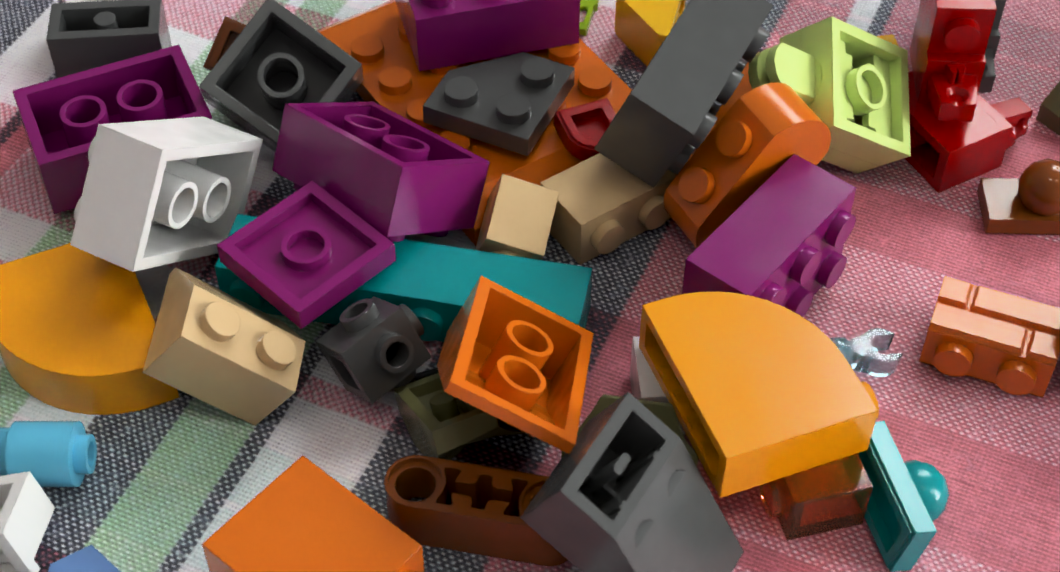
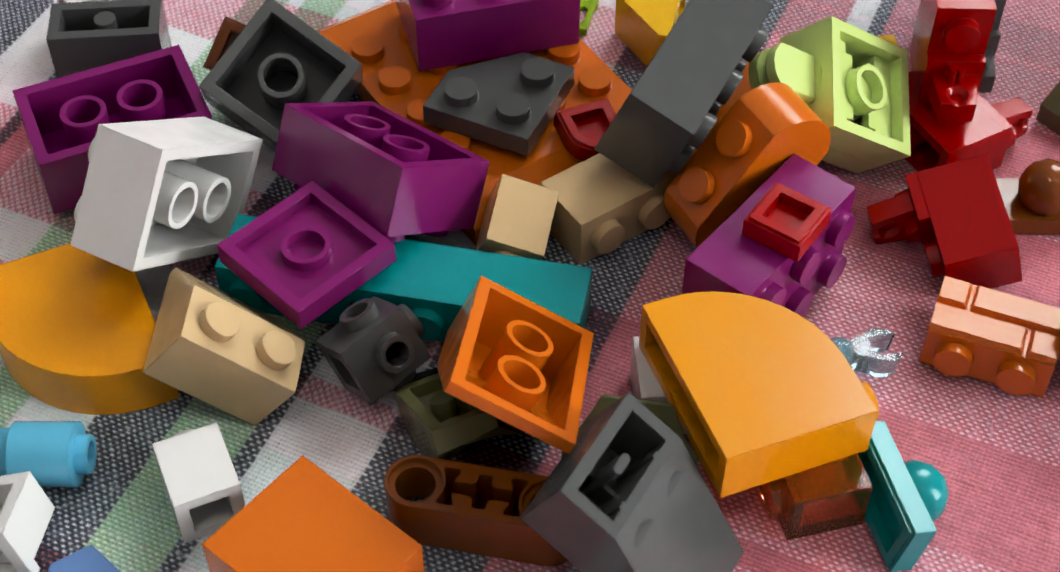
none -> white brick [152,422,245,543]
none -> red tile [742,182,832,262]
none -> red hinge [867,154,1022,289]

